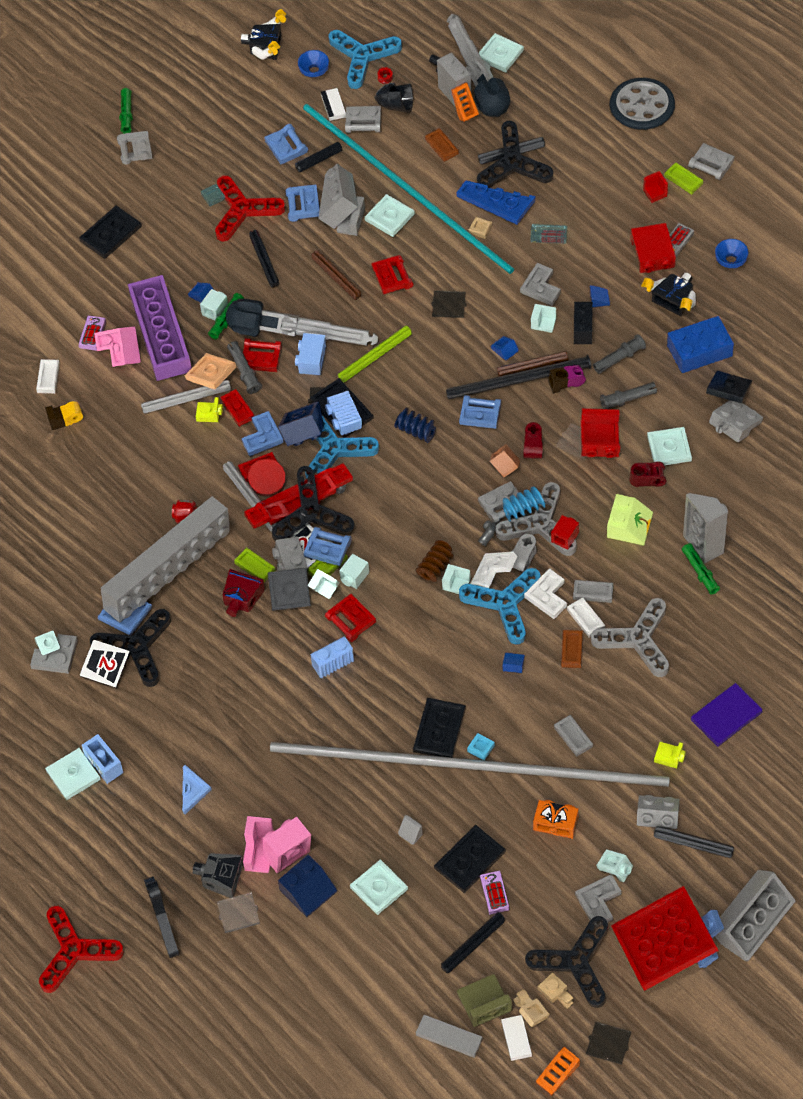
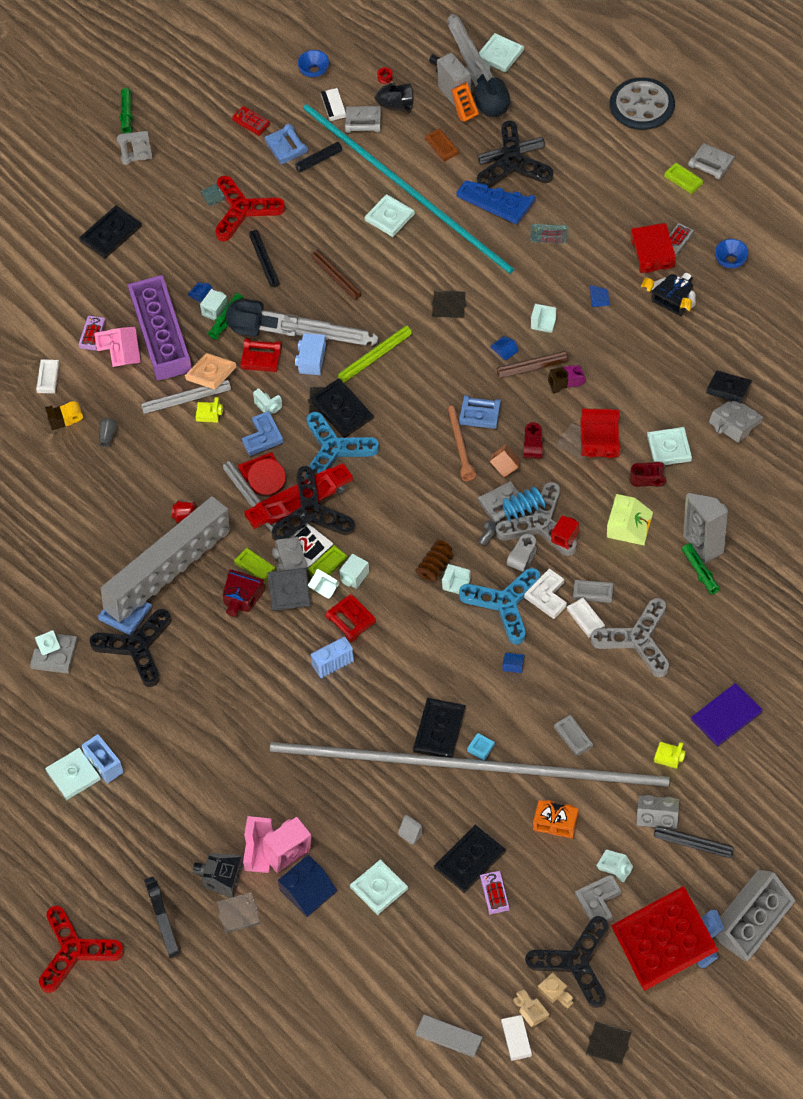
tile [80,640,131,689] -> none
light blue tile [182,765,211,814] -> none
red plate [220,389,255,427] -> none
dark grey pin [227,341,262,394] -> none
torso [241,9,286,60] -> none
dark blue slope [278,401,324,446] -> none
medium blue plate [285,185,320,222] -> none
medium blue plate [304,527,352,566] -> none
light grey wedge [318,164,358,229] -> none
light blue brick [325,391,362,435] -> none
dark azure piece [329,30,402,89] -> none
light grey panel [337,196,365,236] -> none
red plate [371,255,414,294] -> none
dark blue piece [394,407,436,443] -> none
black axle [441,912,505,974] -> none
black axle [446,354,591,399] -> none
olive bracket [457,974,512,1027] -> none
tan tile [469,217,492,239] -> none
white plate [471,552,517,588] -> none
light grey plate [520,263,561,306] -> none
orange slope [536,1047,580,1095] -> none
dark orange tile [561,630,583,668] -> none
black brick [574,302,593,344] -> none
dark grey pin [593,334,646,374] -> none
dark grey pin [600,382,657,409] -> none
red panel [643,171,668,203] -> none
blue brick [667,316,734,373] -> none
none -> dark grey cone [99,418,117,447]
none -> tile [232,106,270,136]
none -> light aqua bracket [253,389,282,414]
none -> nougat piece [448,405,476,481]

